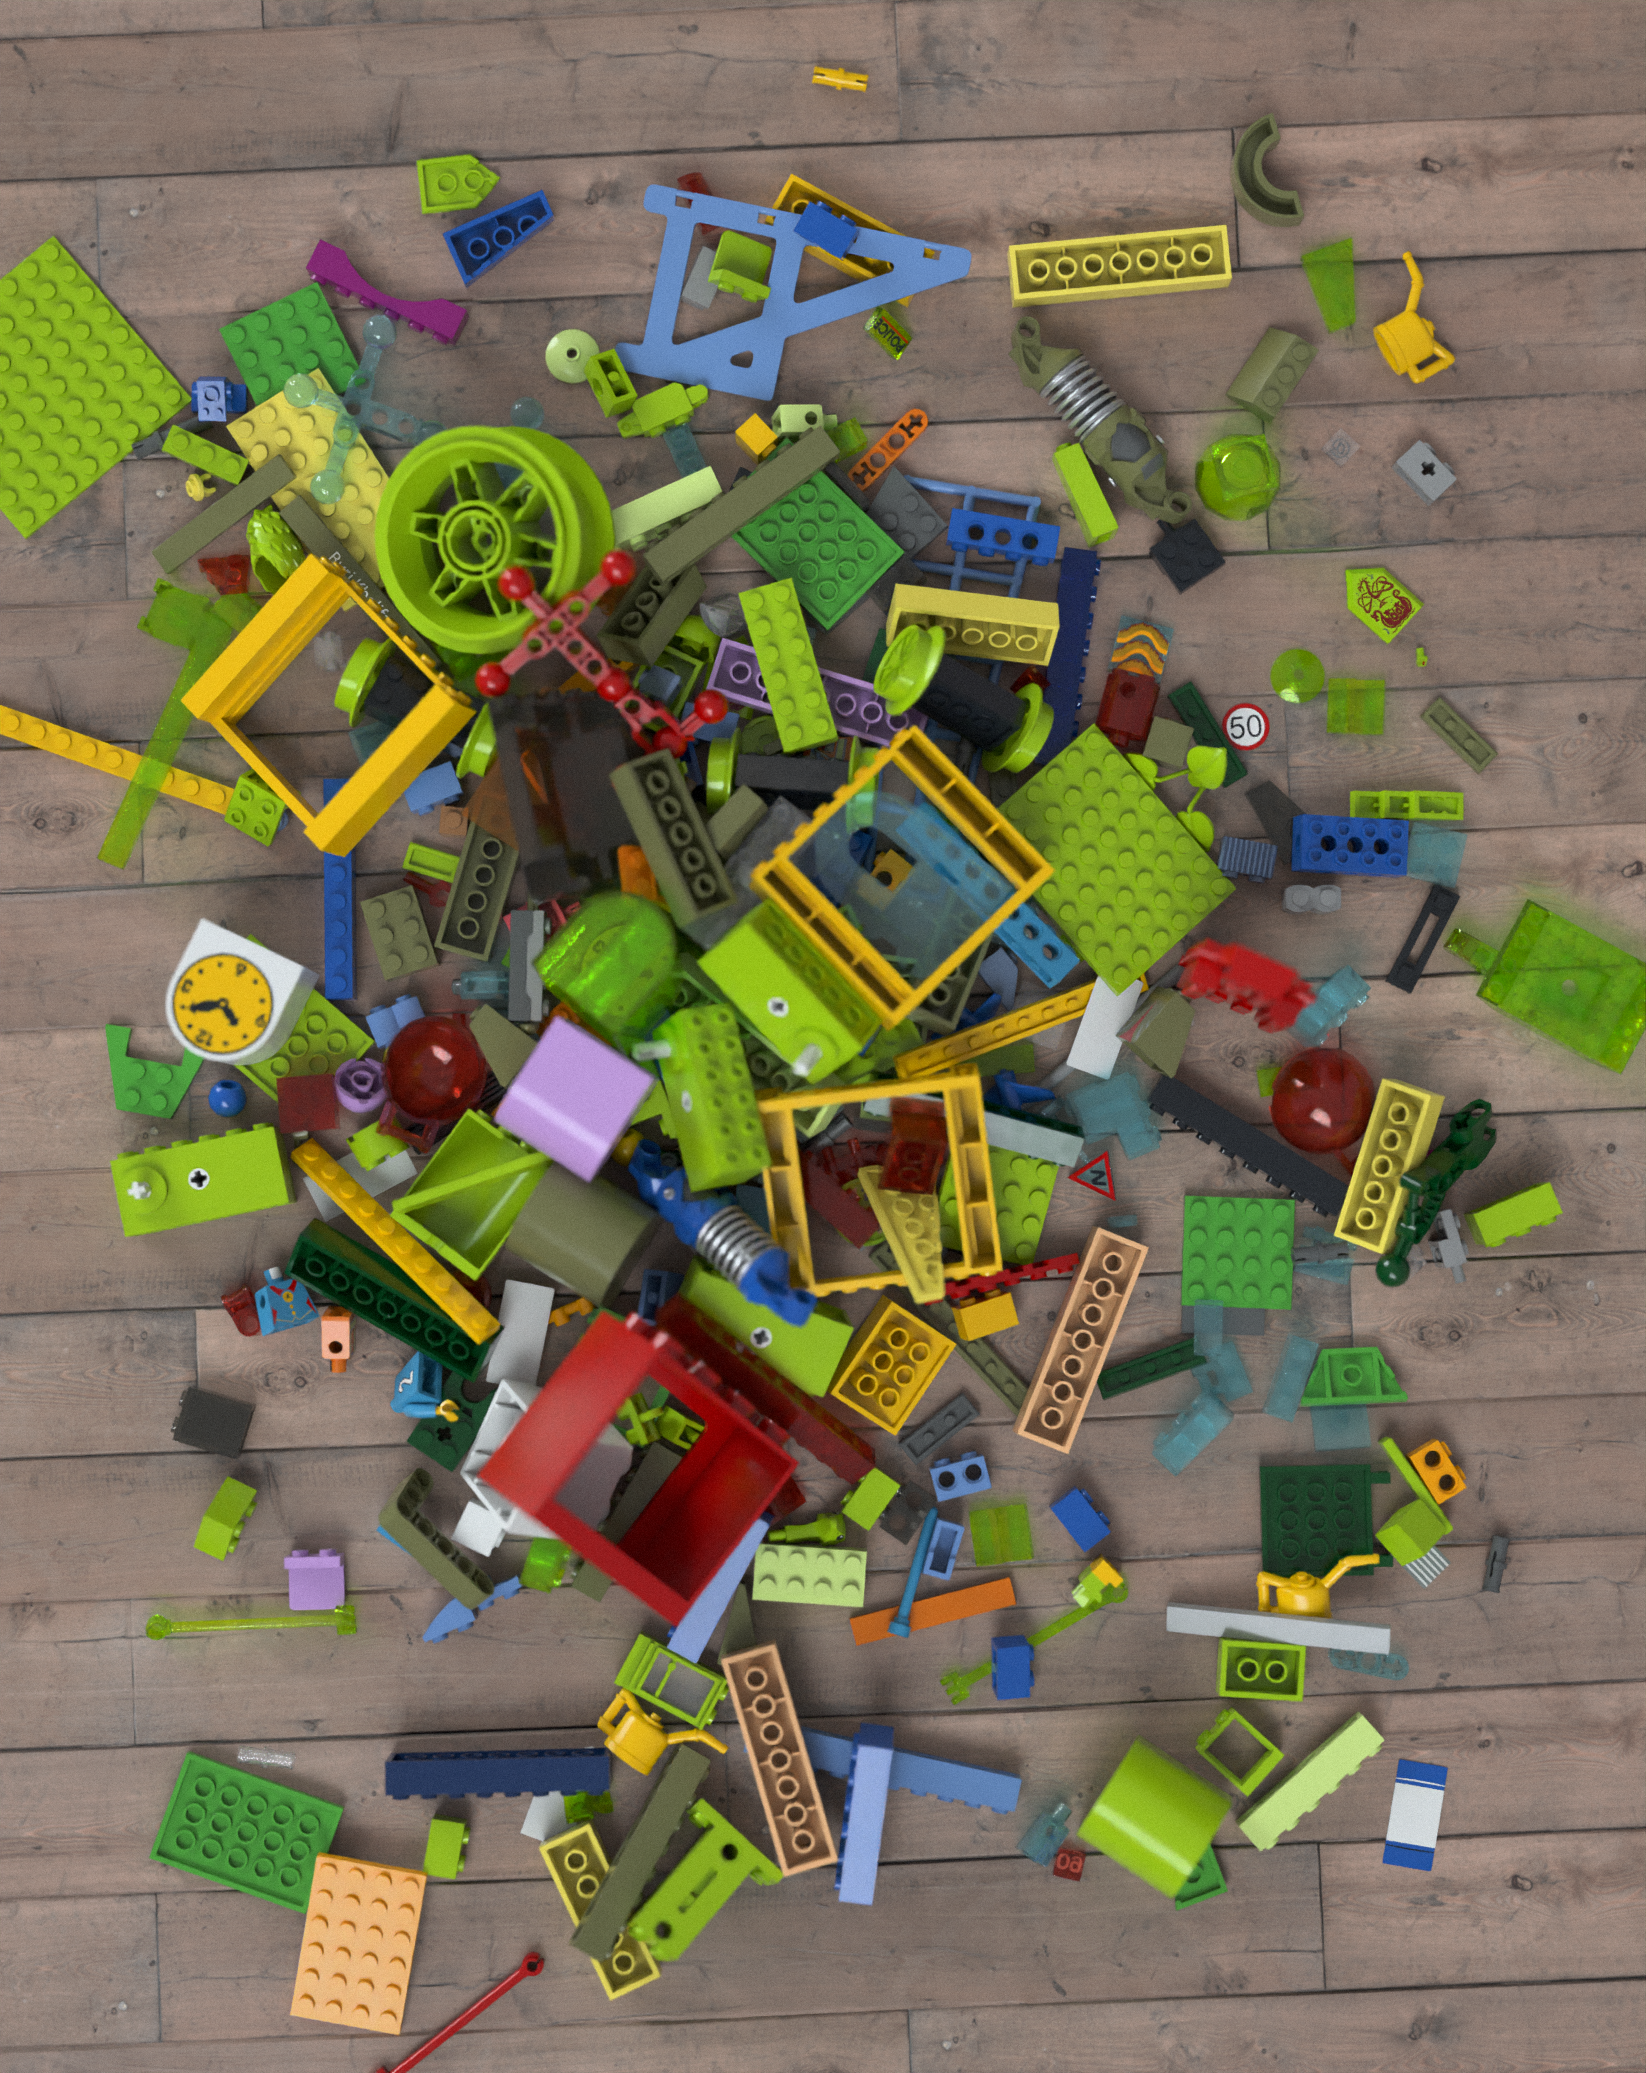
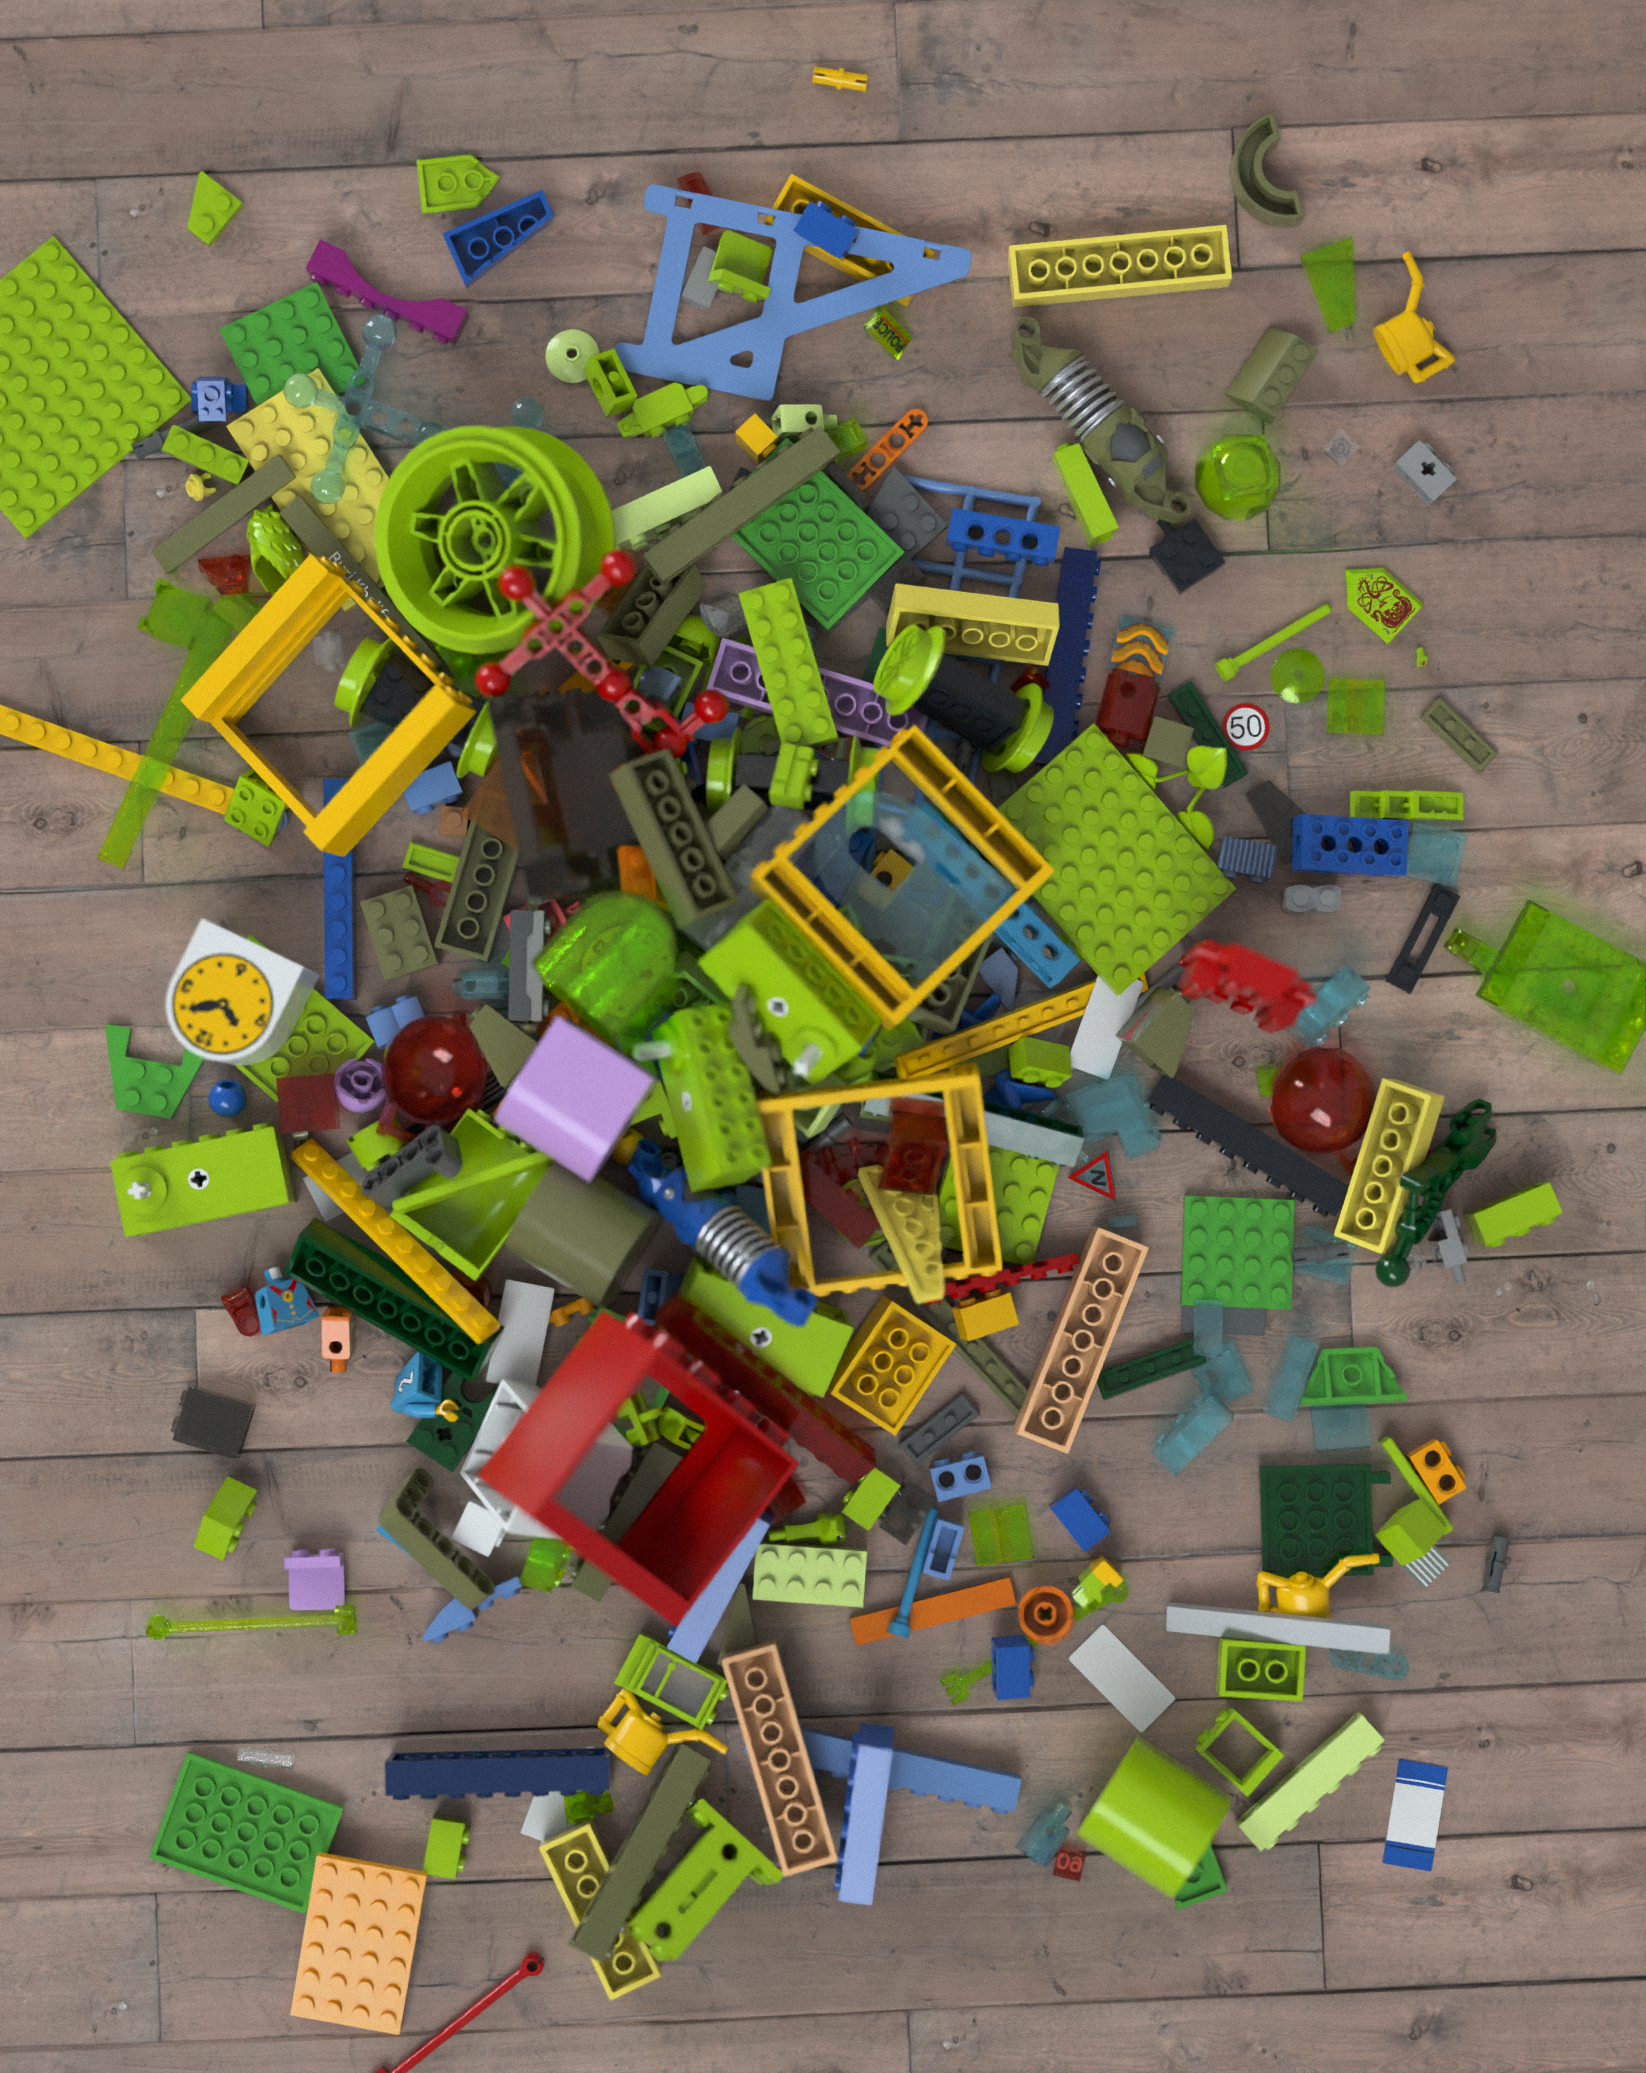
none -> lime wing [187,171,244,247]
none -> dark grey beam [361,1125,463,1207]
none -> olive slope [728,986,788,1095]
none -> lime brick [769,743,819,810]
none -> clear slope [879,816,927,864]
none -> lime brick [1008,1036,1072,1088]
none -> orange brick [1018,1586,1076,1646]
none -> white sticker [1069,1625,1175,1732]
none -> lime piece [1214,604,1332,682]

